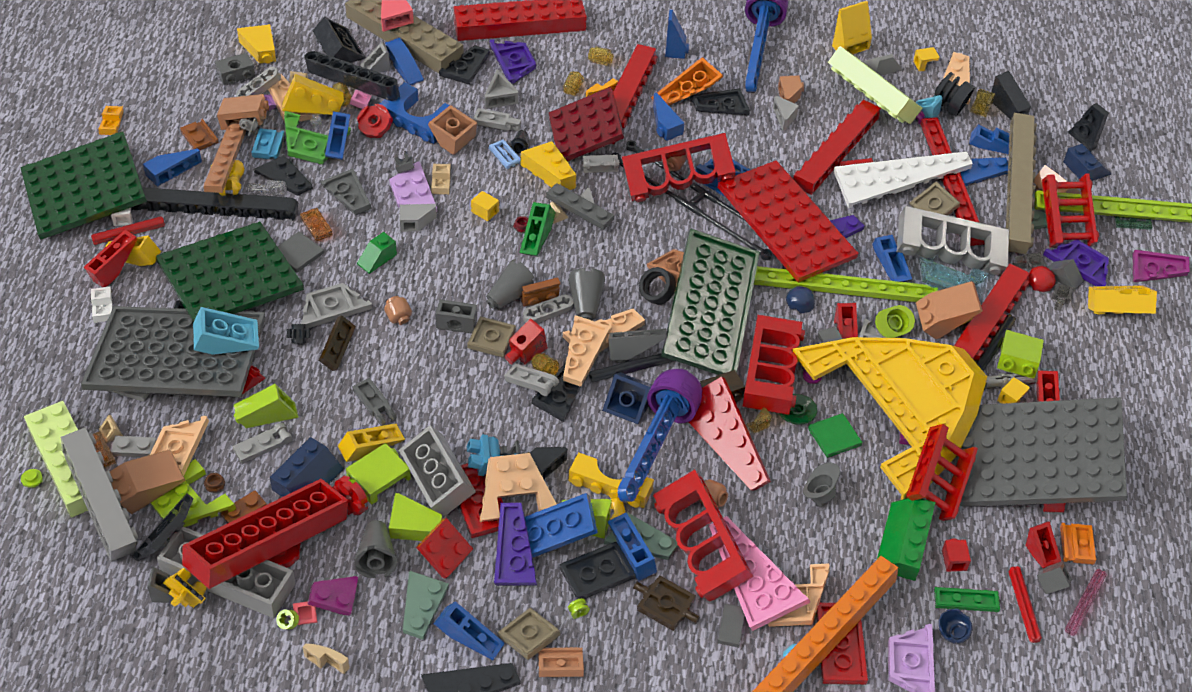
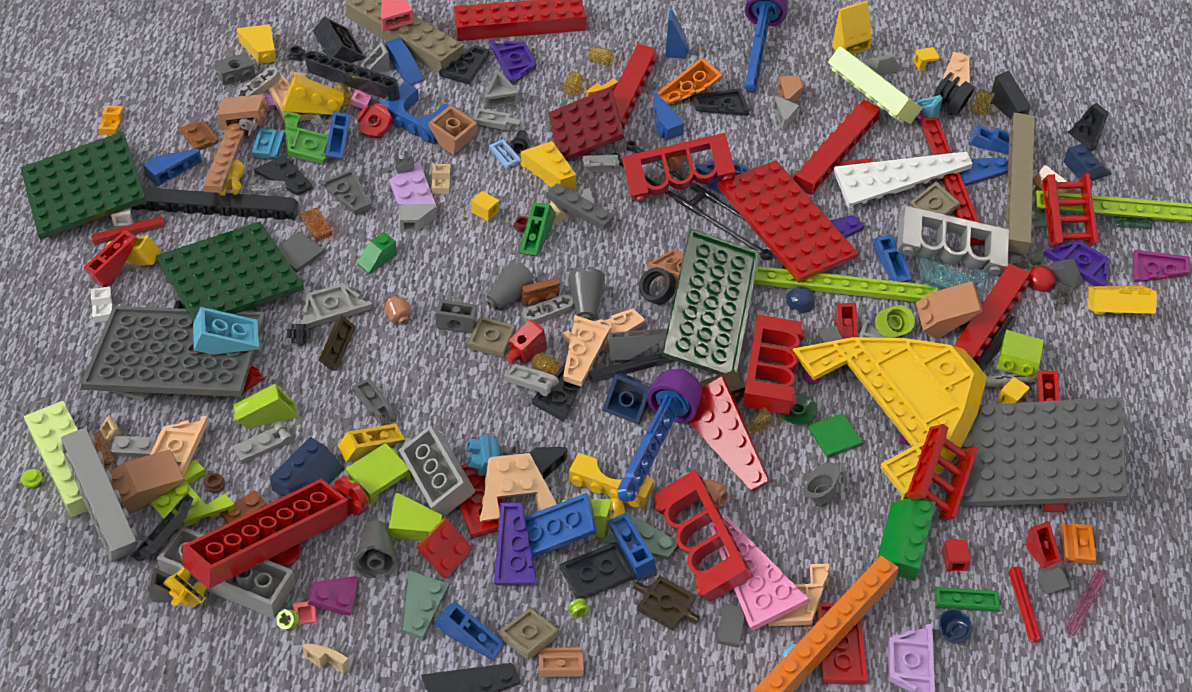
none -> black plate [287,46,306,61]

